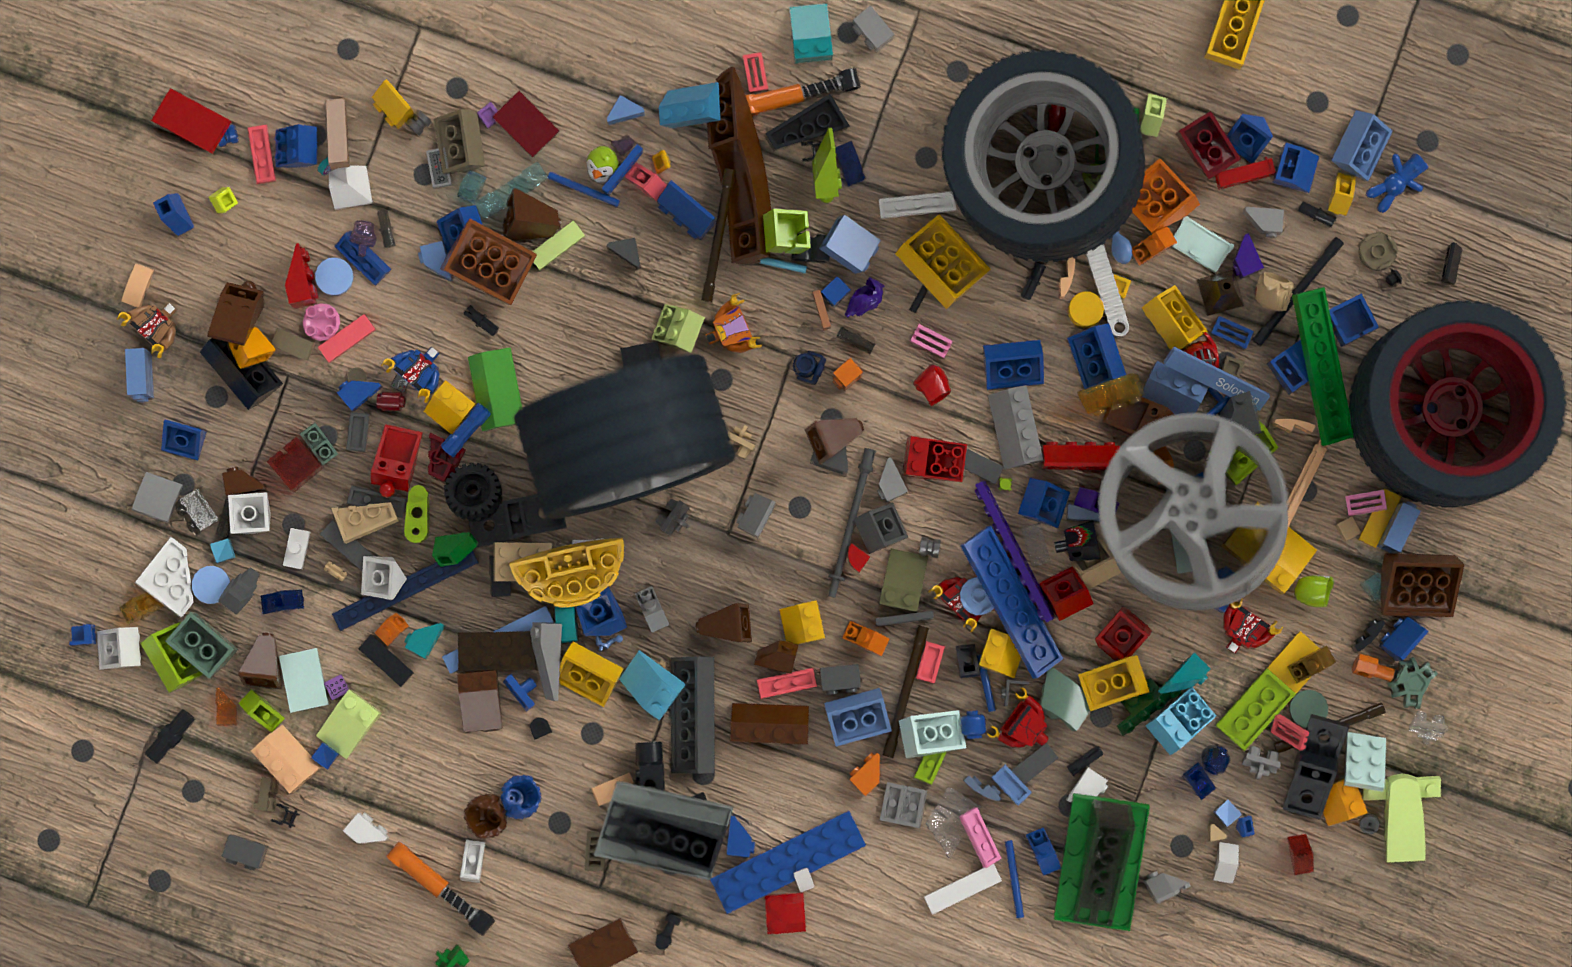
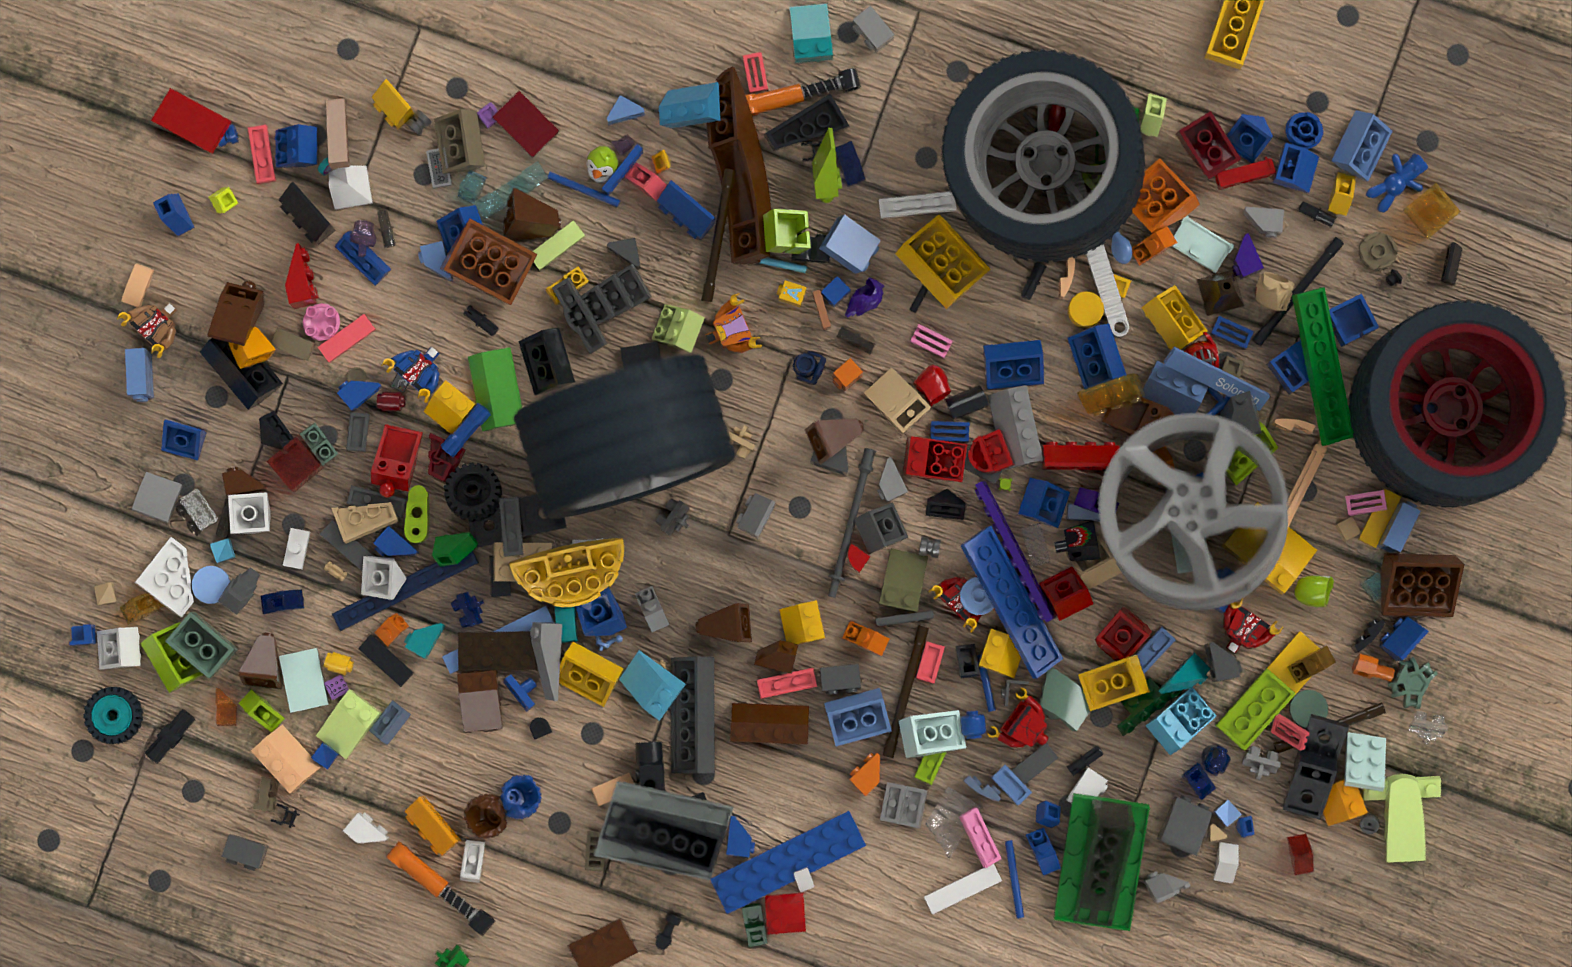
light blue tile [315,257,354,296] -> none
none -> wheel [83,687,143,744]
none -> tan slope [94,582,117,605]
none -> black slope [259,411,296,450]
none -> black slope [279,182,336,245]
none -> yellow brick [324,652,354,676]
none -> sand blue slope [369,700,411,745]
none -> blue slope [373,526,419,557]
none -> light orange slope [405,796,461,856]
none -> clear blue hips [451,591,485,628]
none -> dark grey tile [499,497,524,557]
none -> black slope [518,328,575,396]
none -> yellow slope [546,266,589,306]
none -> dark grey slope [552,264,652,354]
none -> dark green slope [742,903,768,947]
none -> yellow brick [776,280,807,308]
none -> tan slope [863,368,931,435]
none -> black slope [925,489,966,520]
none -> blue tile [930,421,970,442]
none -> black brick [944,385,989,420]
none -> red slope [968,429,1014,474]
none -> blue slope [1036,800,1061,828]
none -> medium blue tile [1134,627,1176,674]
none -> dark grey slope [1157,795,1213,856]
none -> dark grey slope [1204,643,1242,682]
none -> blue cone [1285,112,1323,149]
none -> clear yellow brick [1403,183,1461,239]

